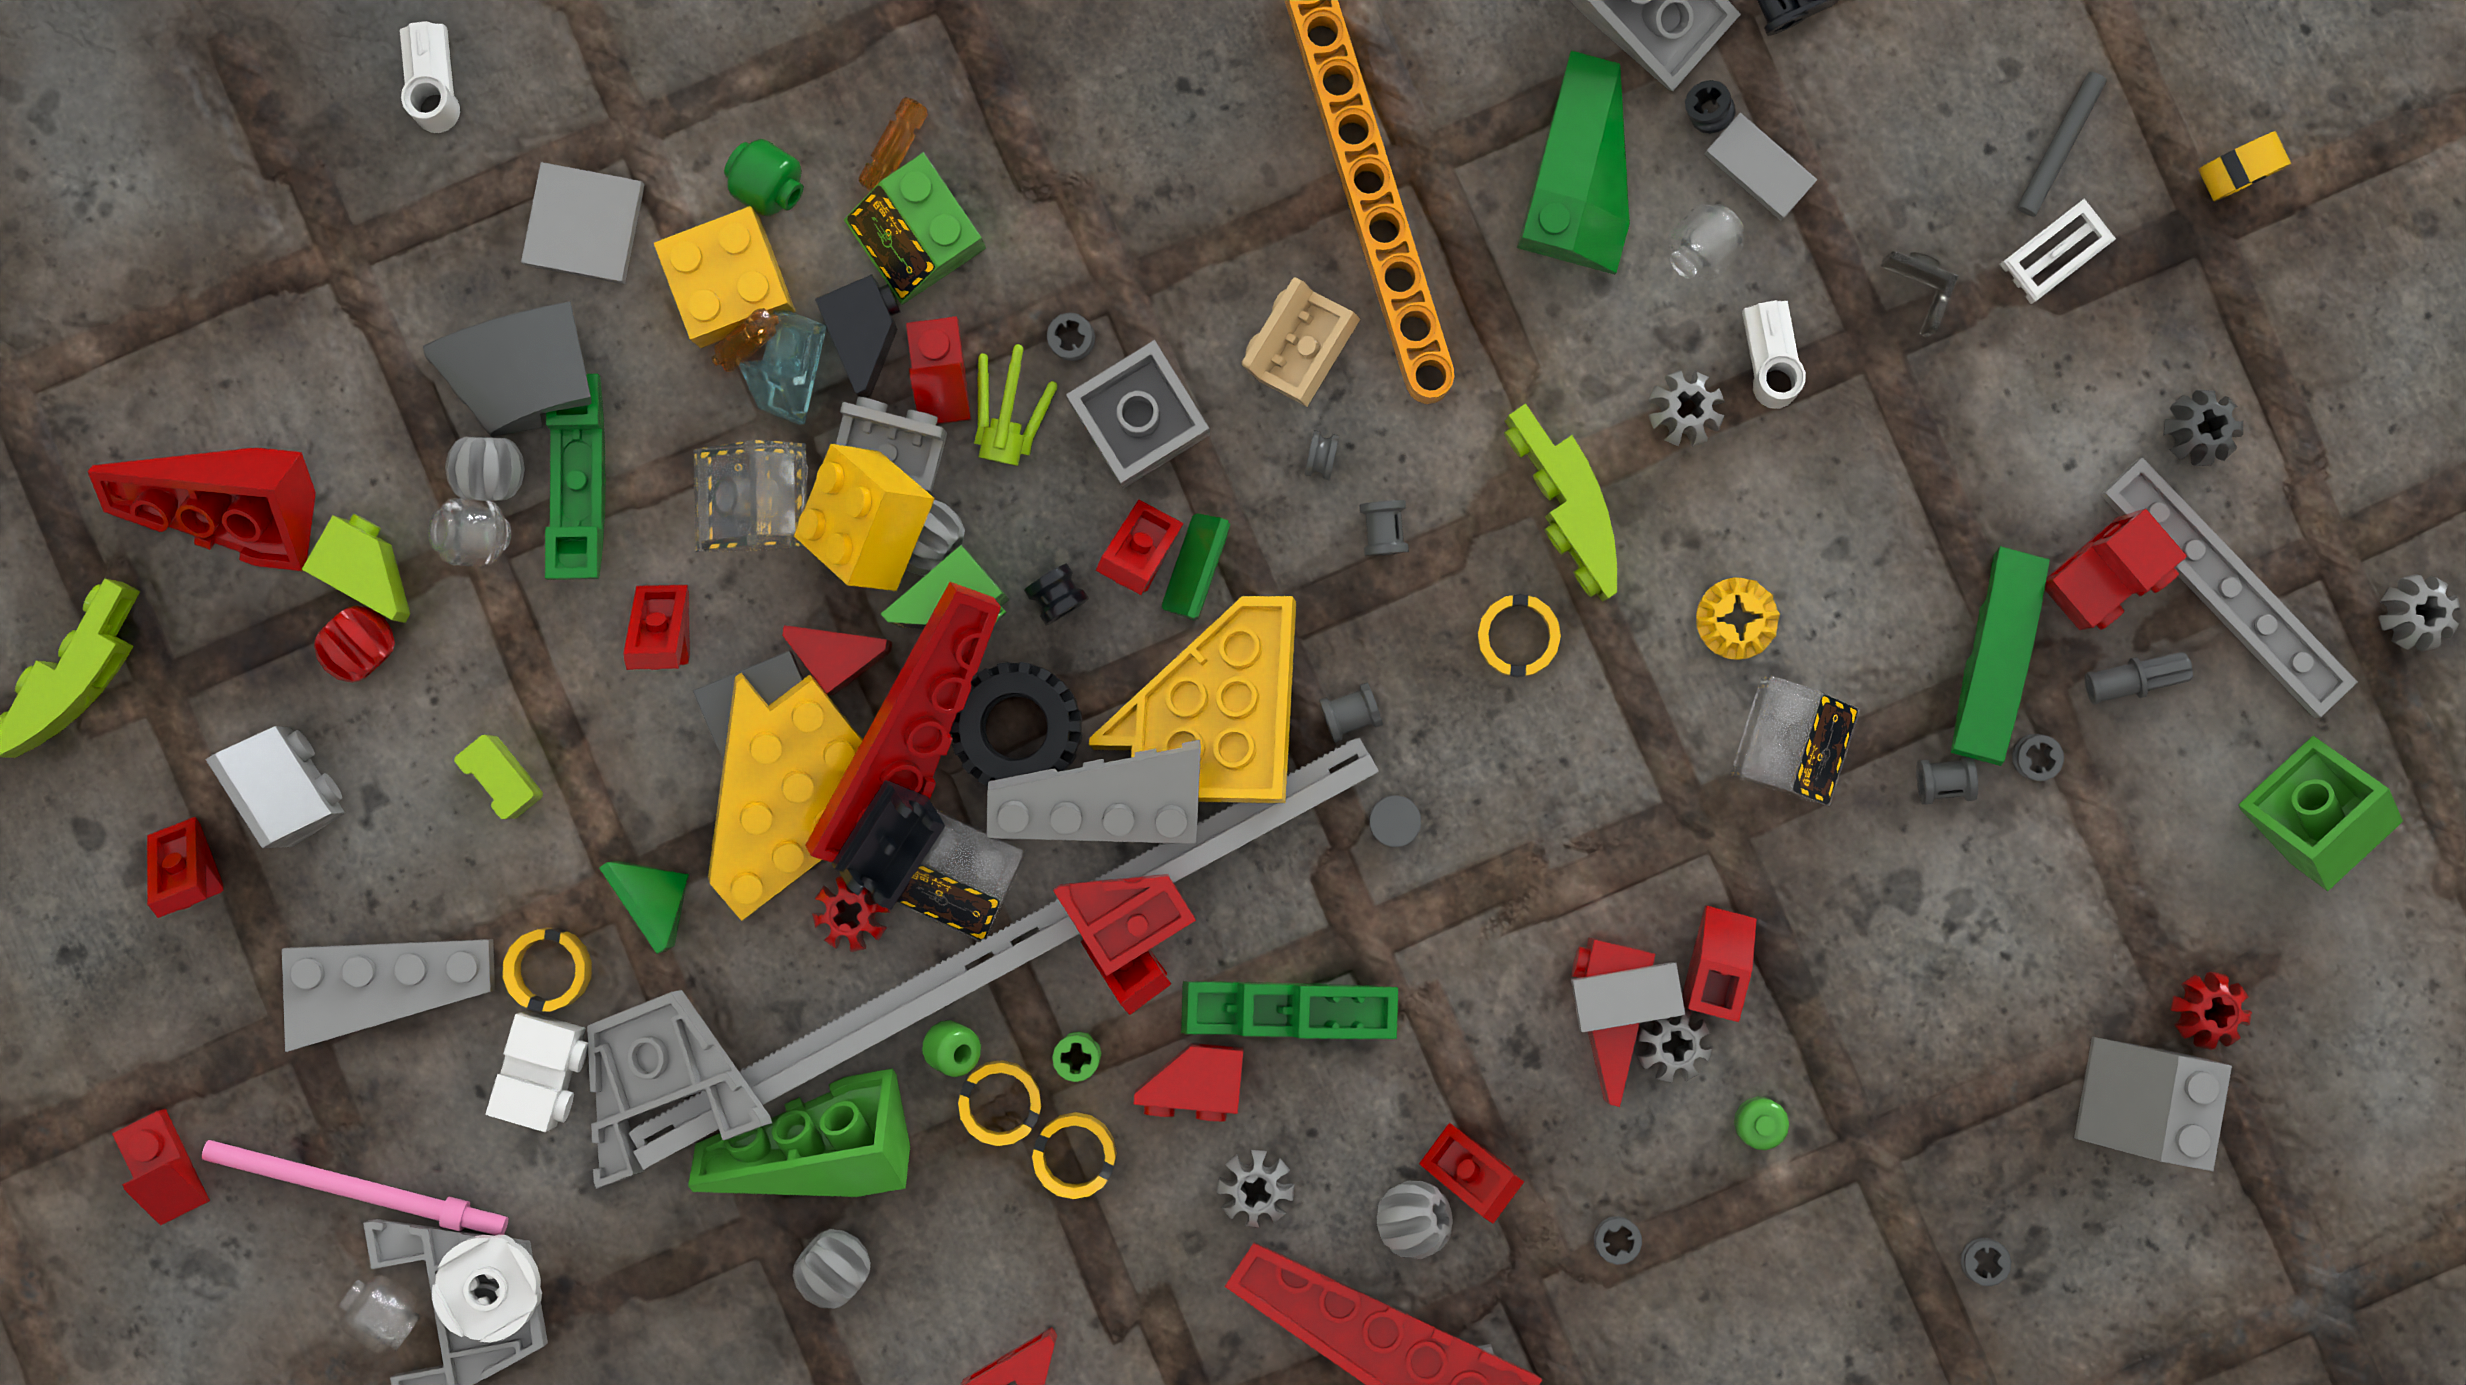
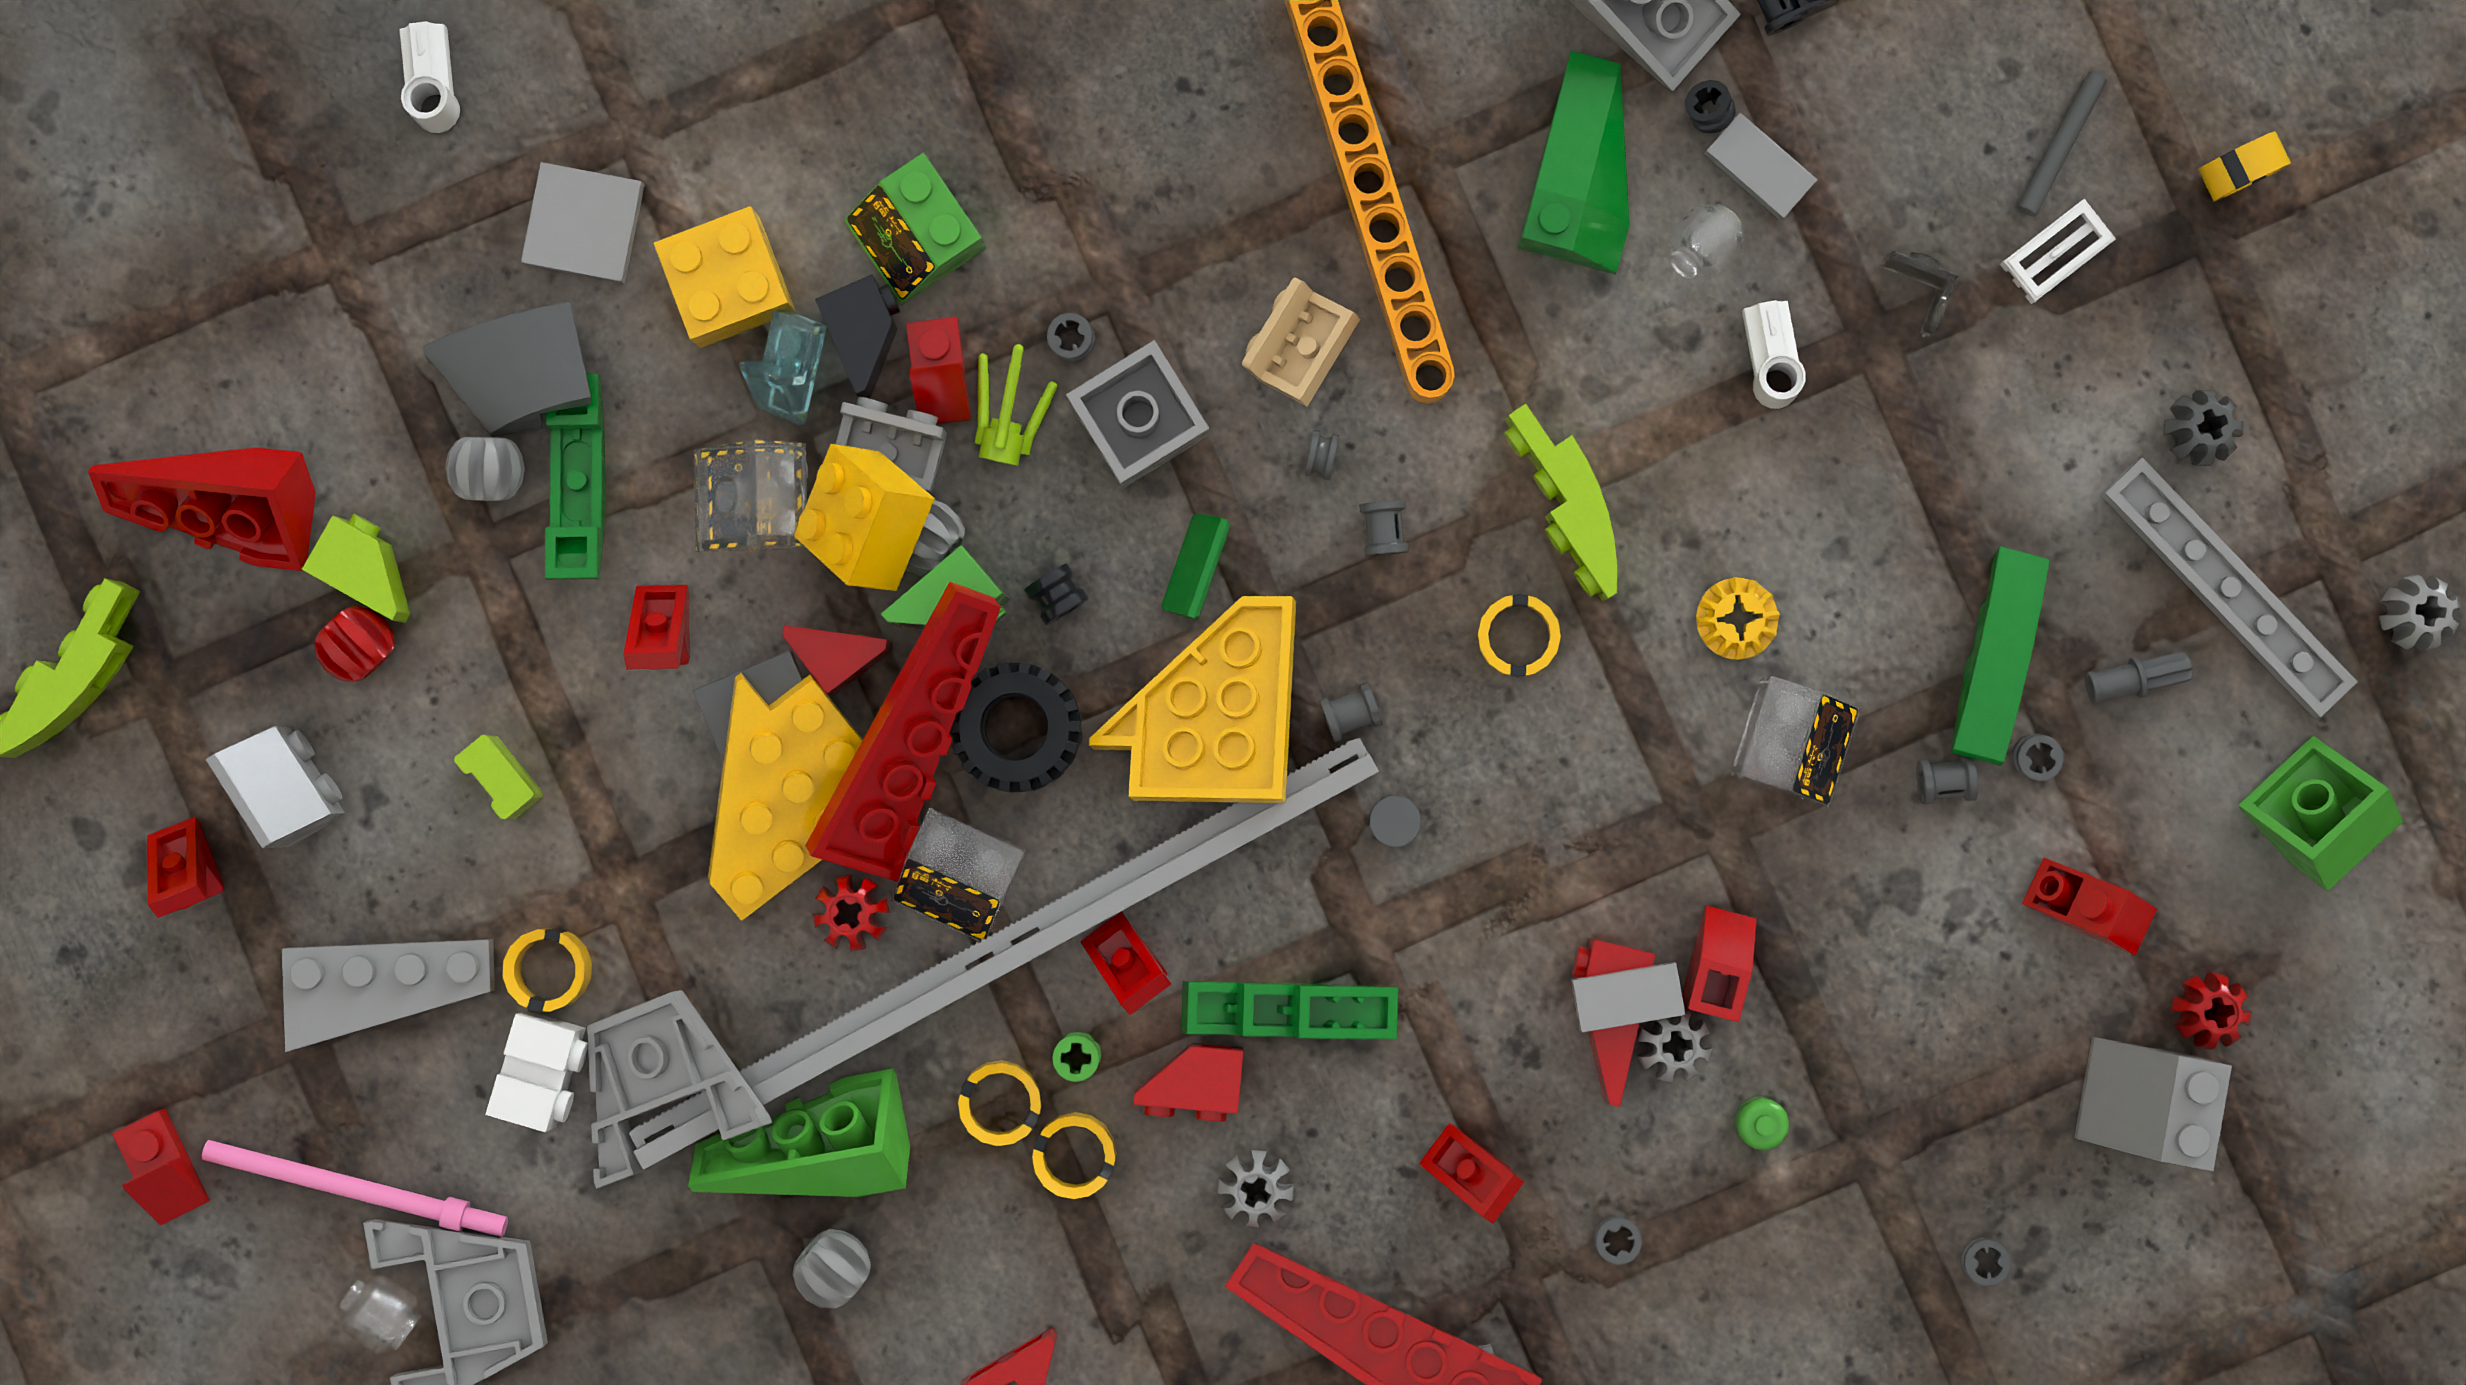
clear head [428,498,511,567] -> none
white plate [432,1234,542,1343] -> none
green slope [599,861,689,954] -> none
clear orange axle [711,308,779,372] -> none
green head [724,139,804,217] -> none
black hinge [832,780,945,910] -> none
clear orange axle [859,97,928,191] -> none
bright green piece [922,1020,981,1077] -> none
light grey wing [987,740,1201,844] -> none
red wing [1053,874,1196,976] -> none
red slope [1095,499,1184,595] -> none
light grey piece [1376,1181,1453,1259] -> none
light grey piece [1648,370,1725,447] -> none
red brick [2045,508,2187,630] -> none
none -> red slope [2022,858,2157,956]

